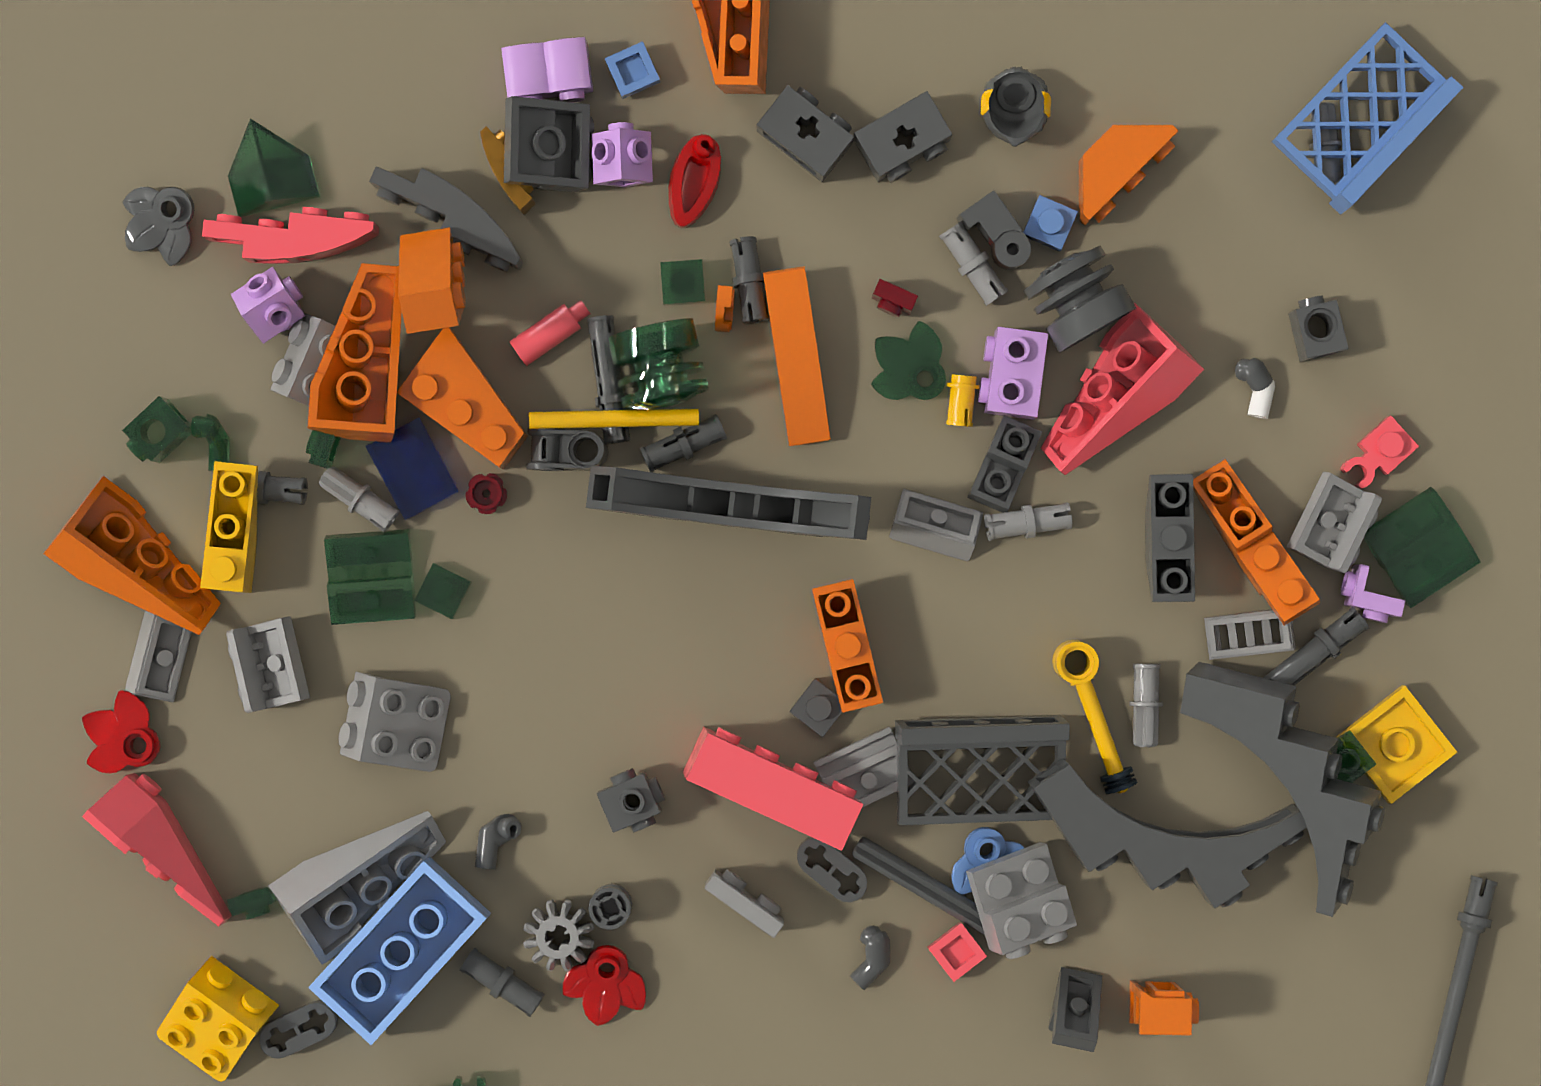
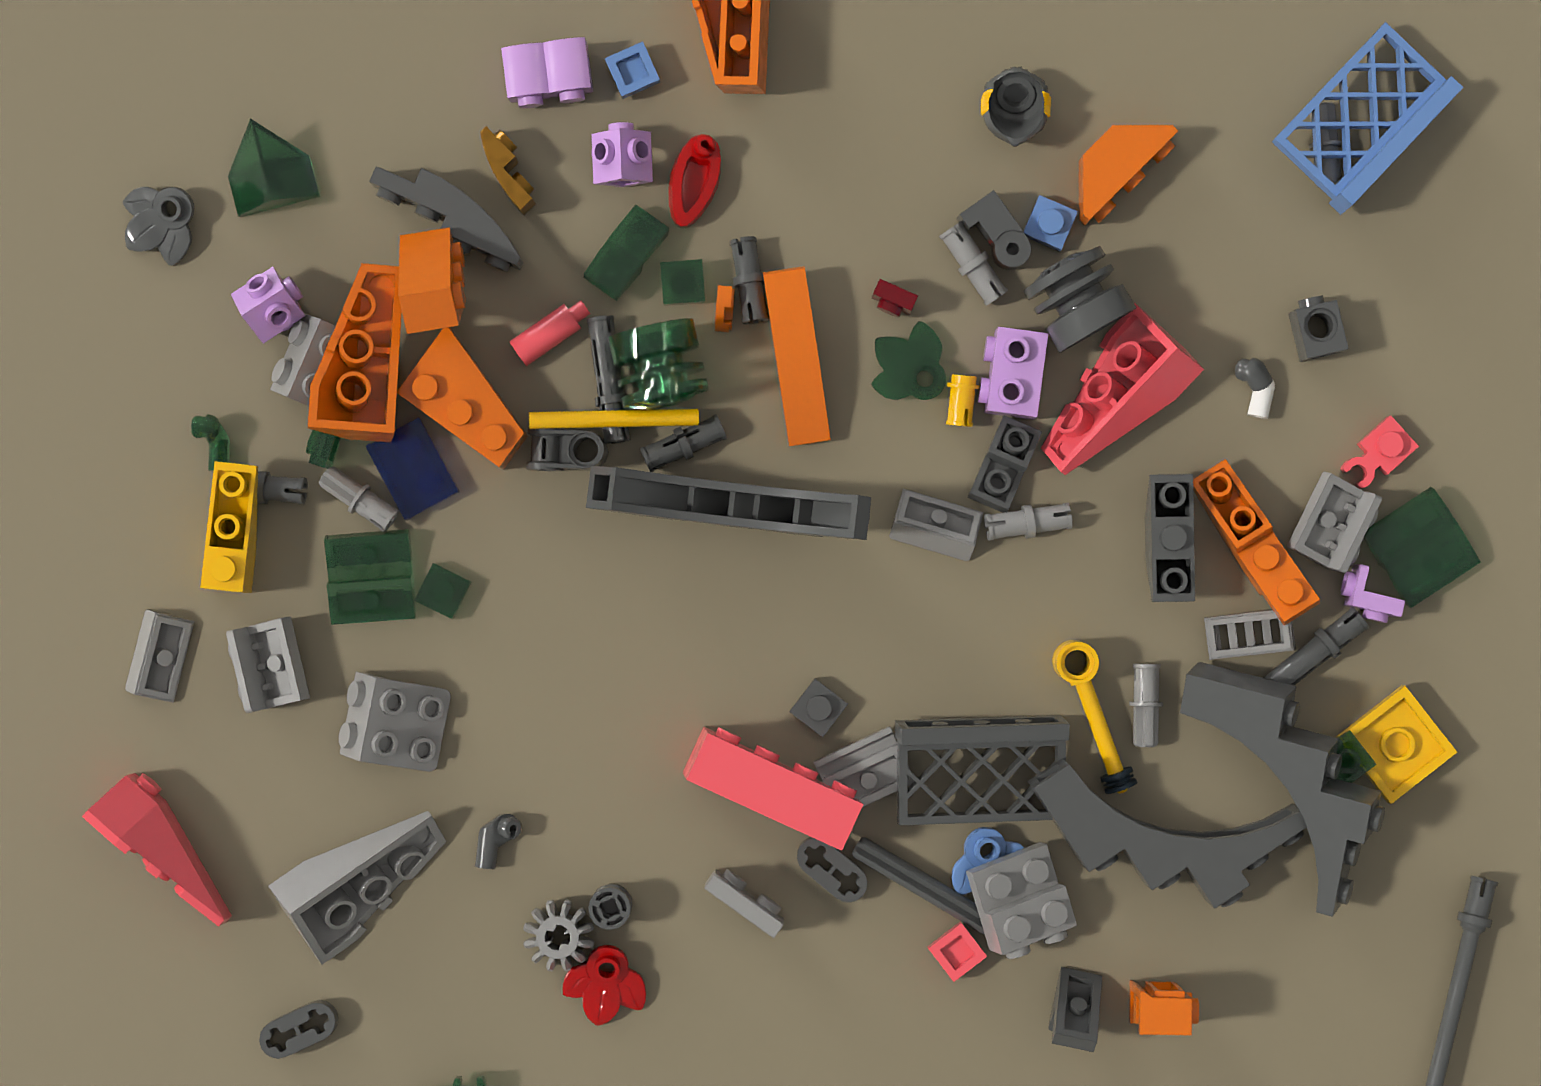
orange wedge [43,476,221,635] -> none
red plate [82,690,160,774] -> none
clear green brick [122,396,196,463] -> none
yellow bracket [157,956,279,1082] -> none
coral slope [202,207,379,264] -> none
clear green plate [227,885,277,920] -> none
light blue brick [308,857,491,1045] -> none
dark grey pin [460,948,545,1017] -> none
dark red plate [466,473,507,514] -> none
dark grey plate [504,96,594,192] -> none
dark grey brick [597,768,665,833] -> none
dark grey brick [756,85,854,182] -> none
orange slope [812,579,883,713] -> none
dark grey arm [850,925,890,990] -> none
dark grey brick [854,91,953,183] -> none
none -> clear green slope [583,205,669,301]

